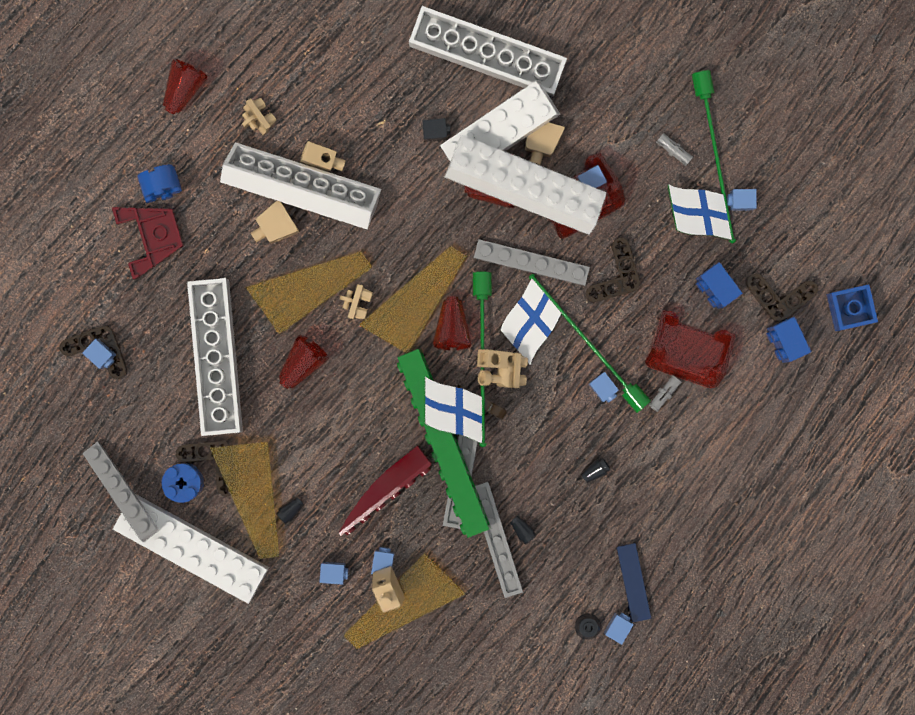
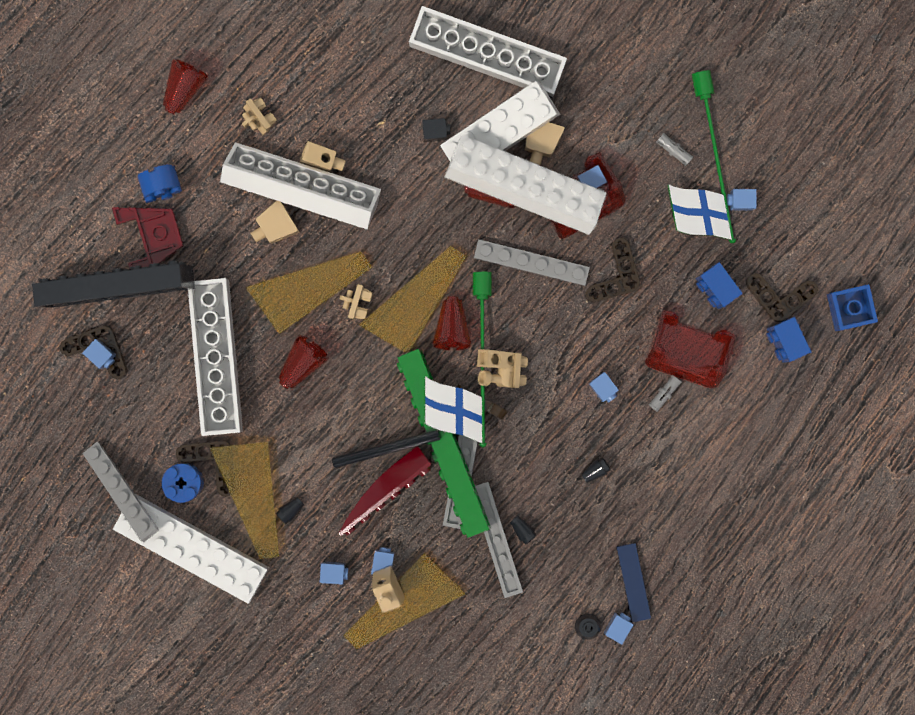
flag [501,274,651,413] -> none
none -> black brick [32,261,195,308]
none -> black axle [332,430,441,468]

